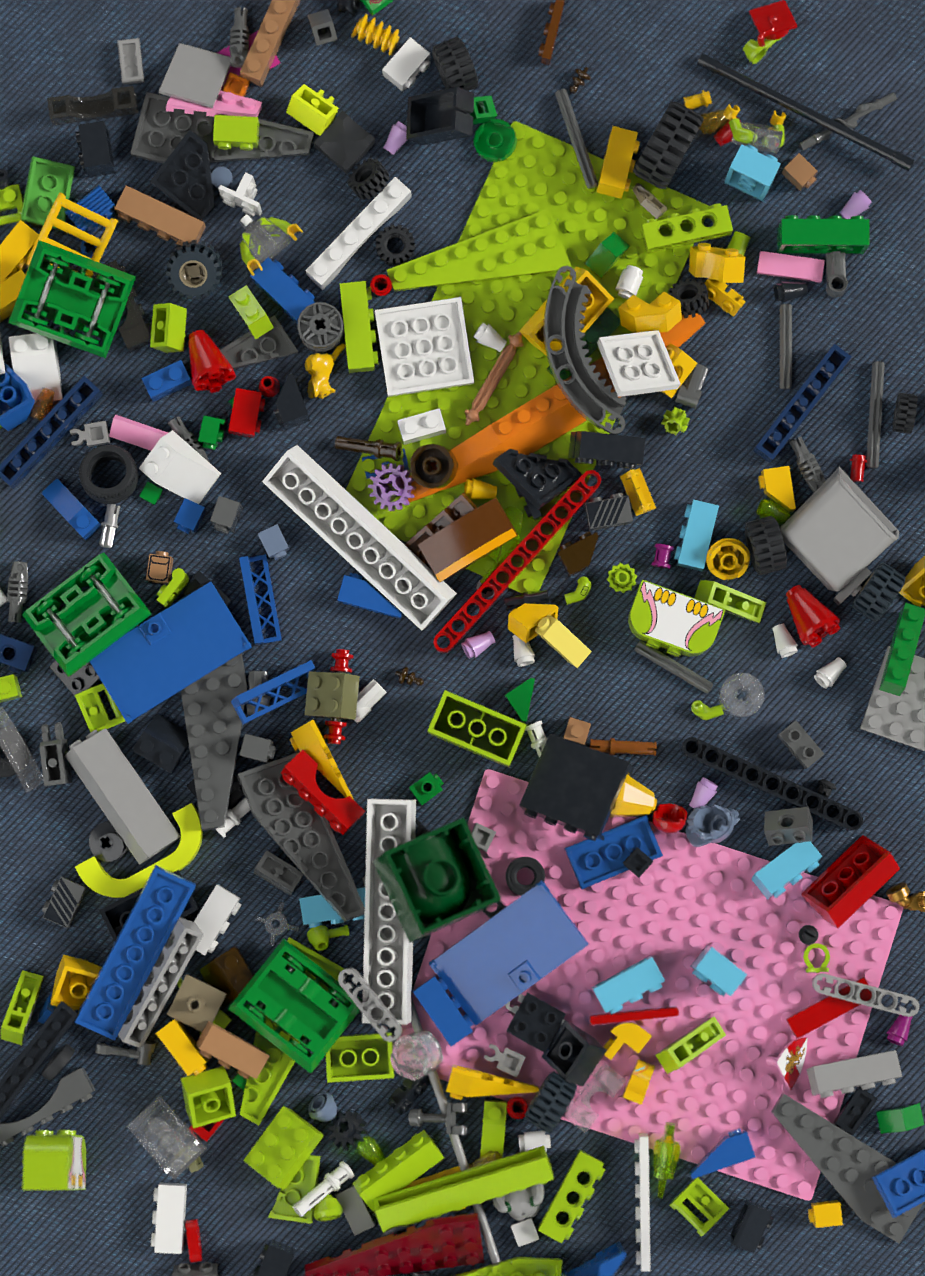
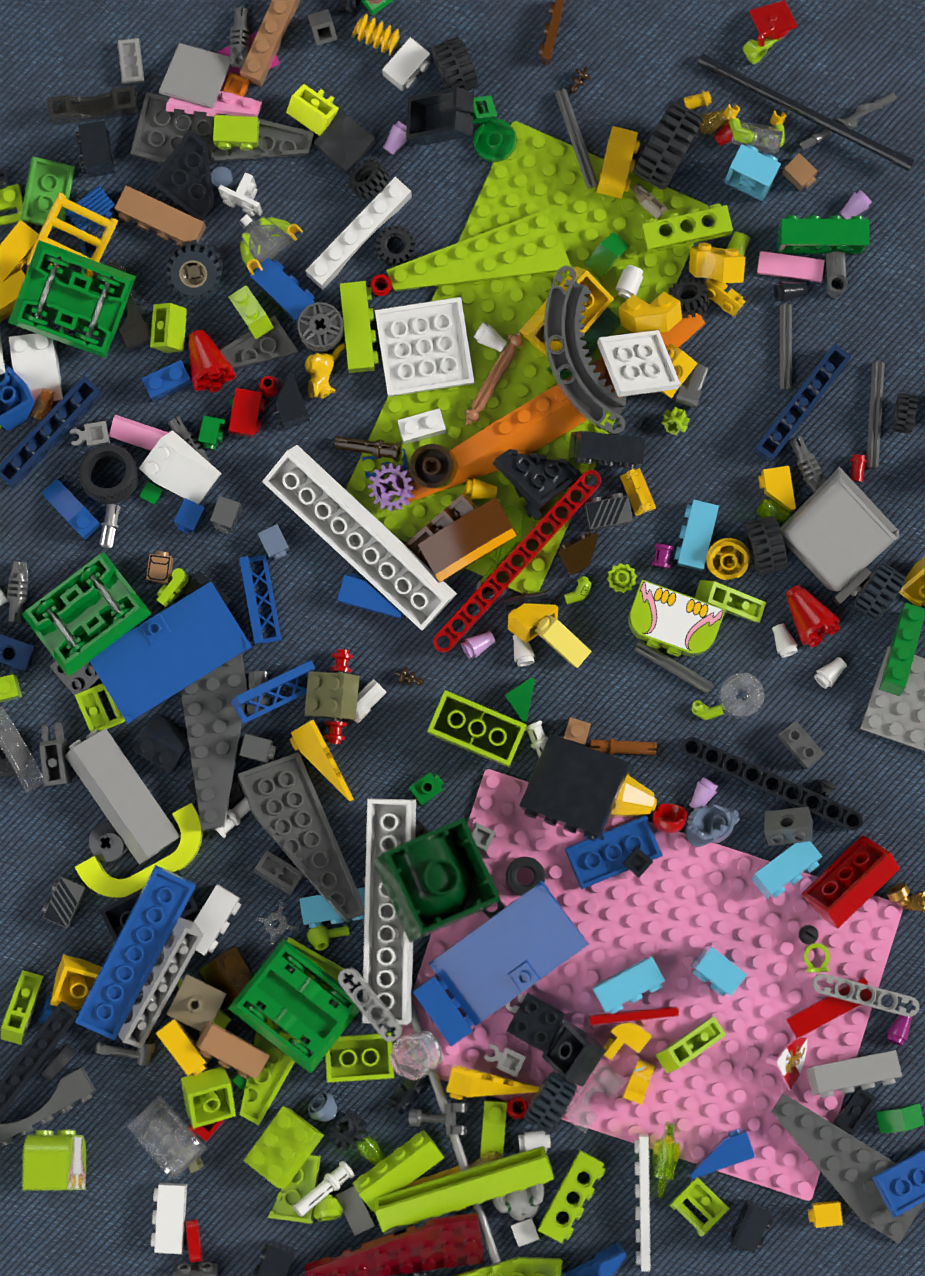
red arch [281,750,366,835] -> none

